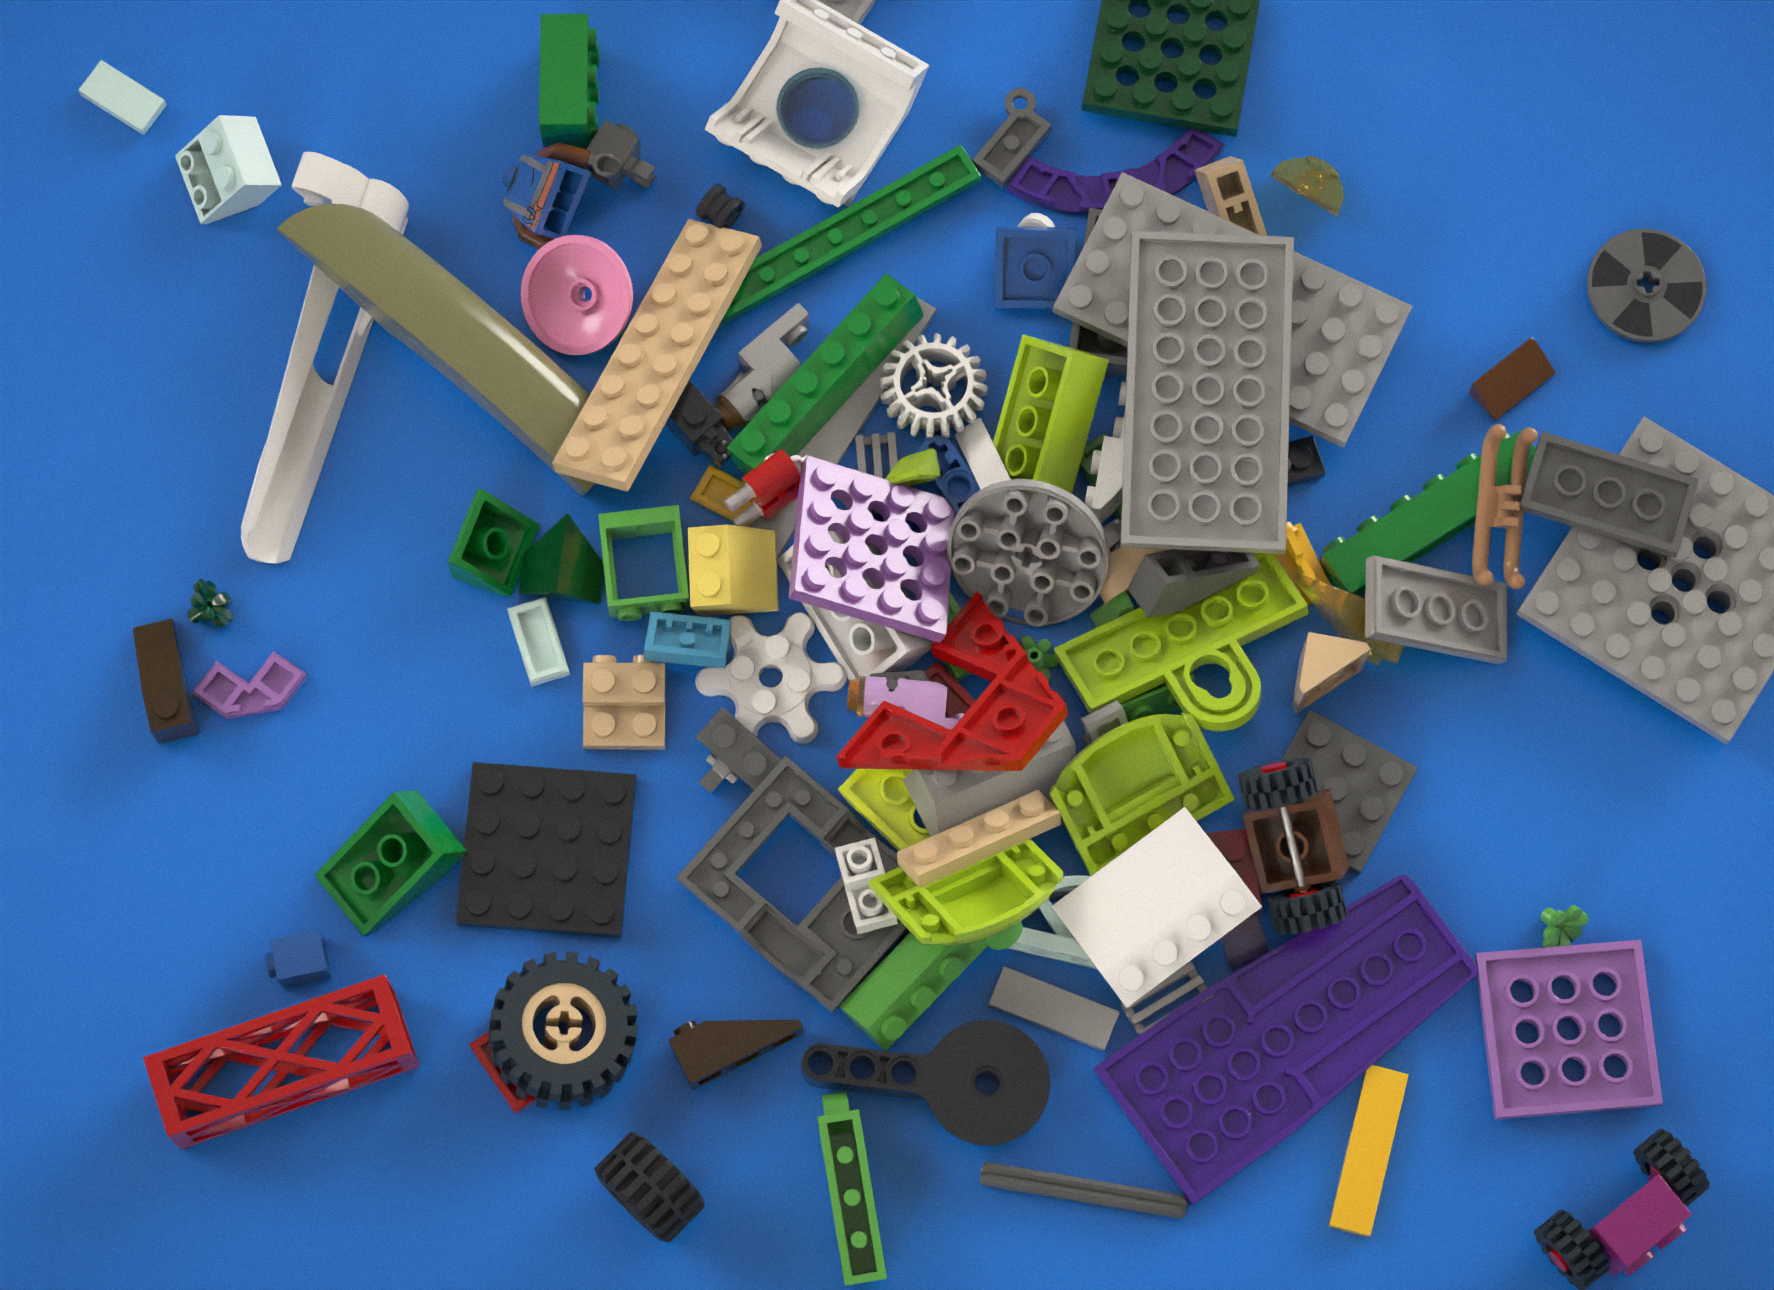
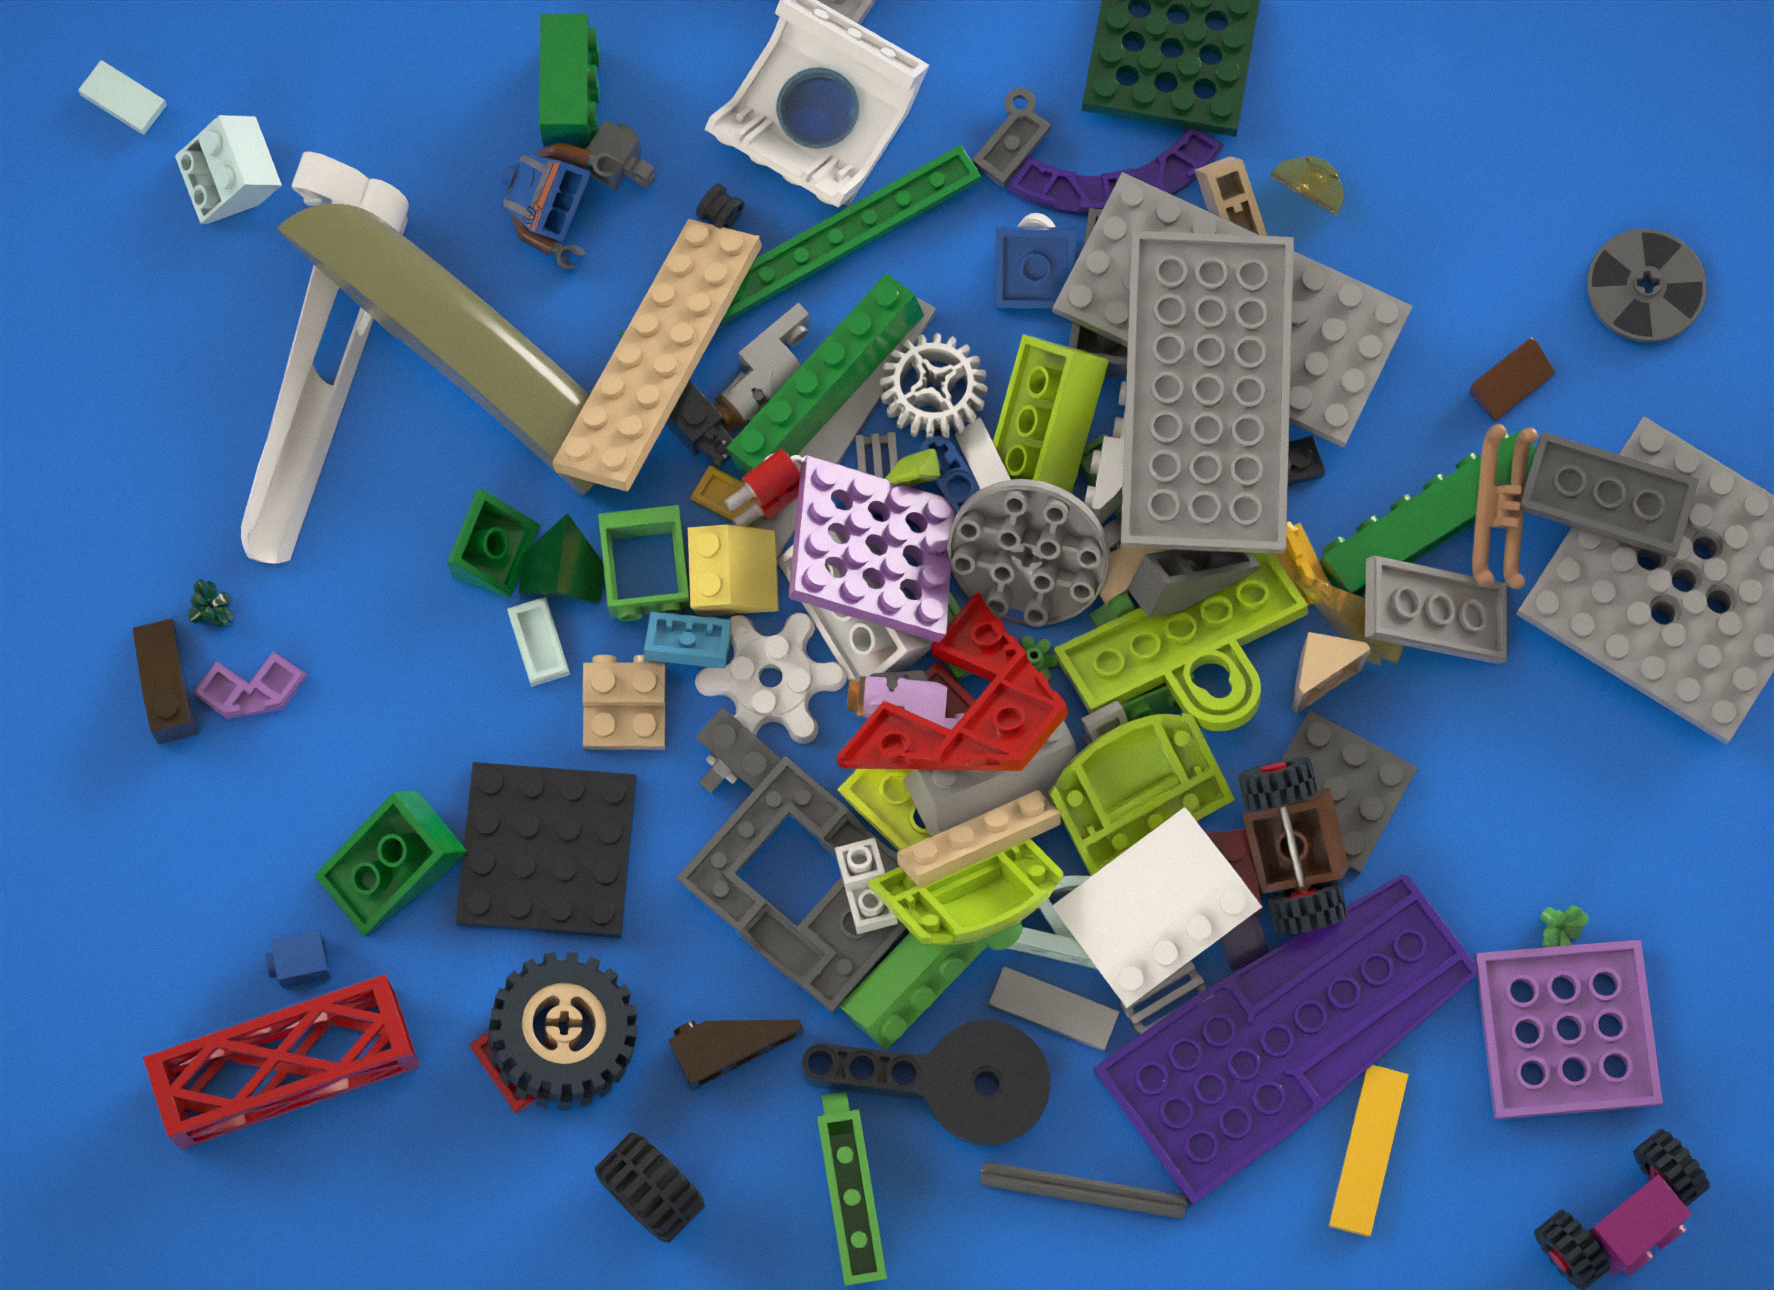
bright pink dish [521,235,633,355] -> none

